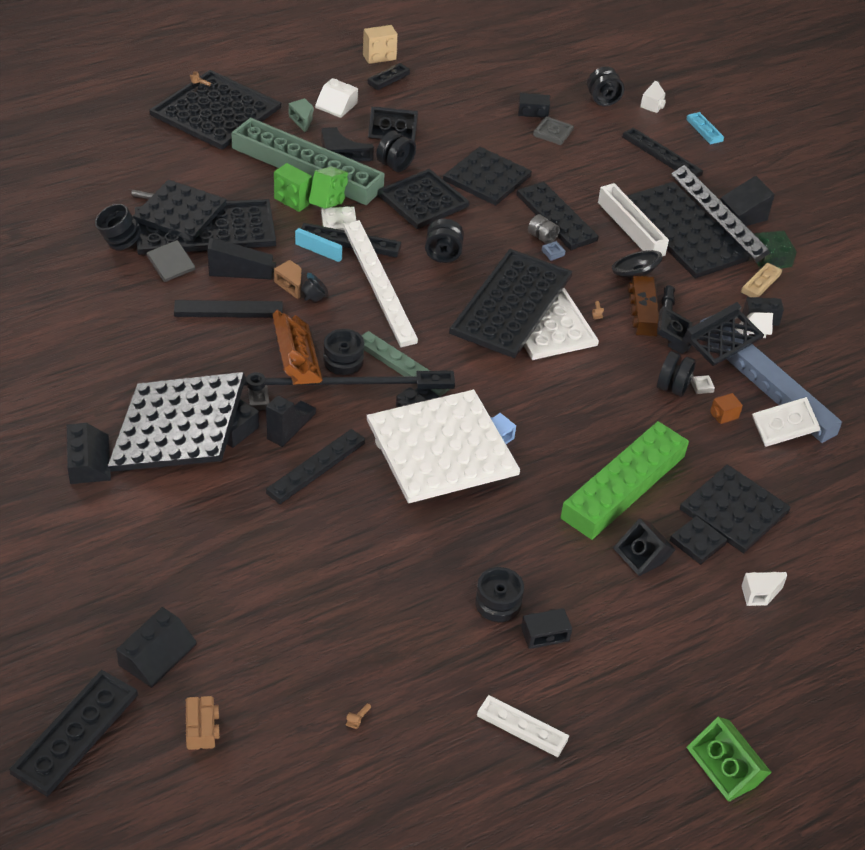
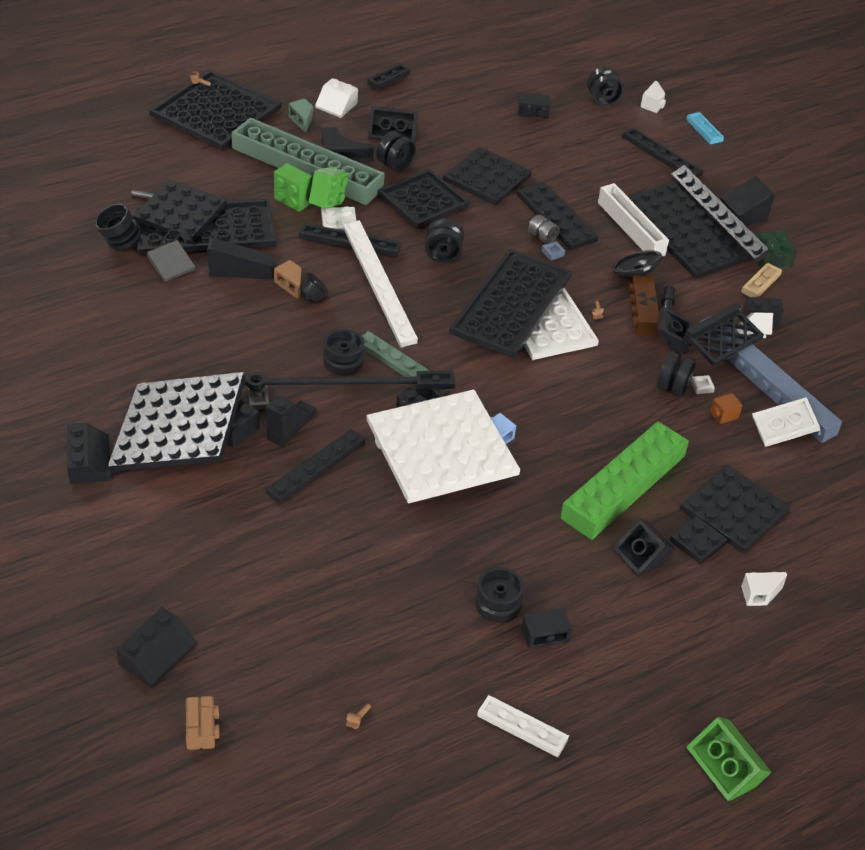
black plate [9,670,138,797] -> none
black tile [174,300,283,318] -> none
dark orange slope [272,309,322,385] -> none
medium azure tile [295,228,342,262] -> none
tan brick [363,25,398,64] -> none
dark grey tile [533,116,574,145] -> none

